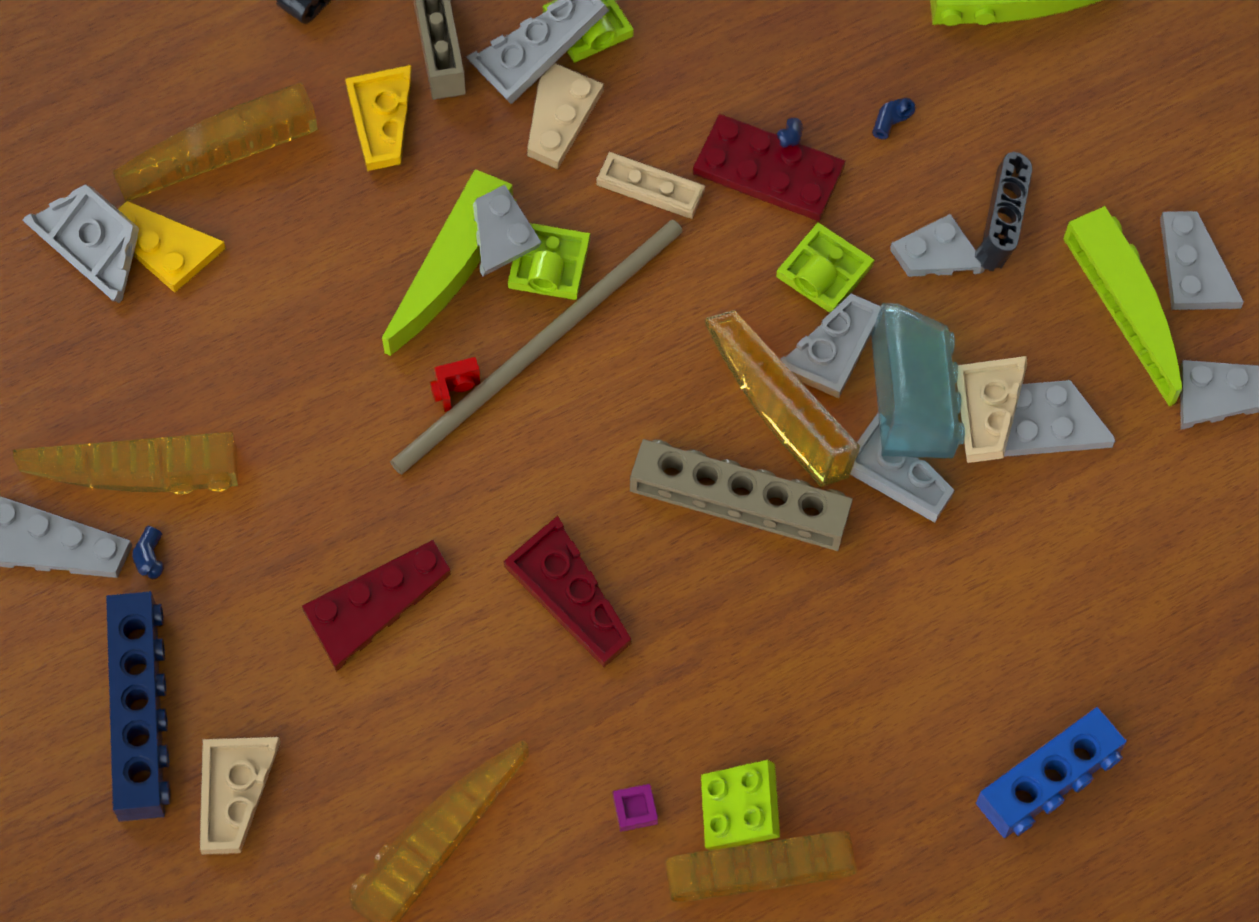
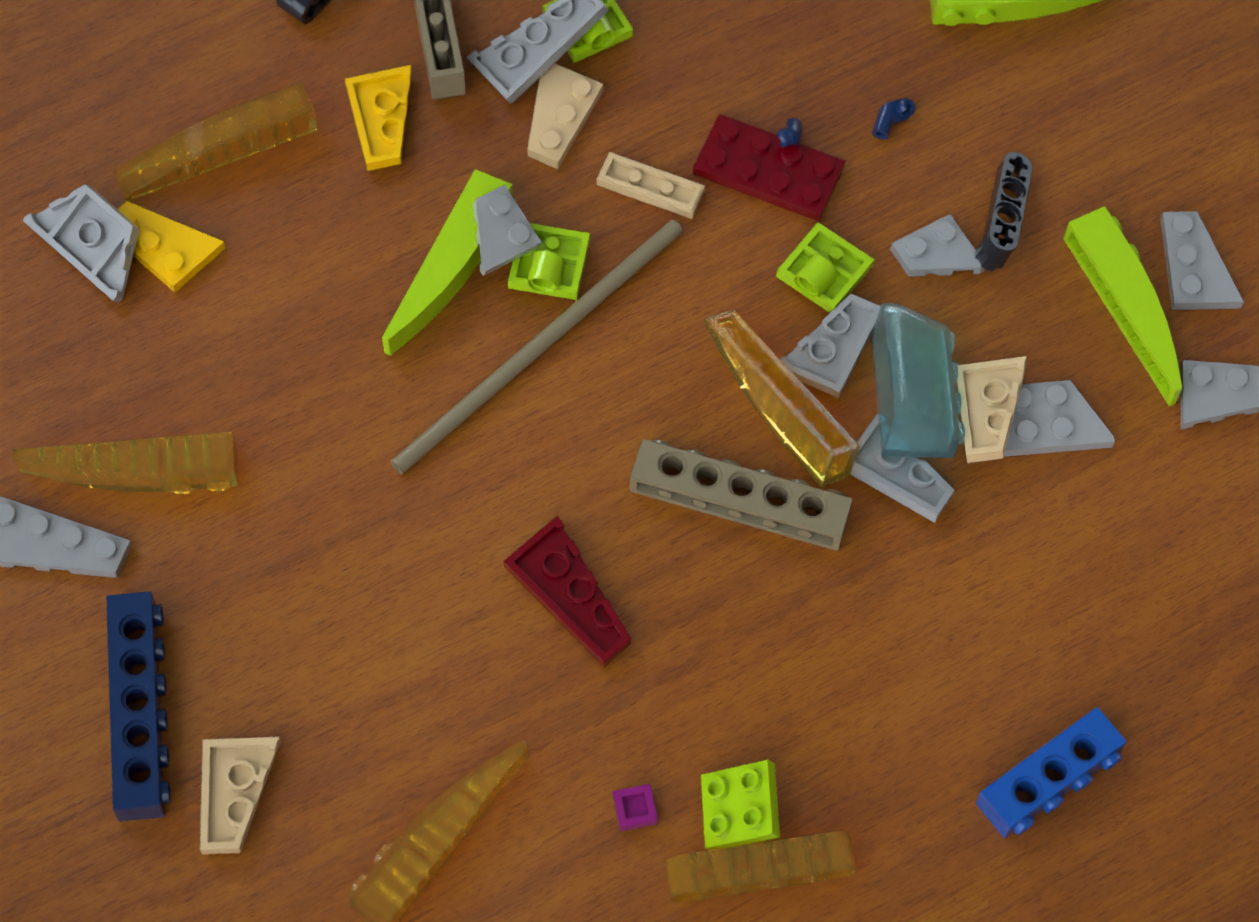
dark blue arm [132,526,164,579] -> none
dark red wing [302,540,451,672] -> none
red bracket [430,357,480,412] -> none

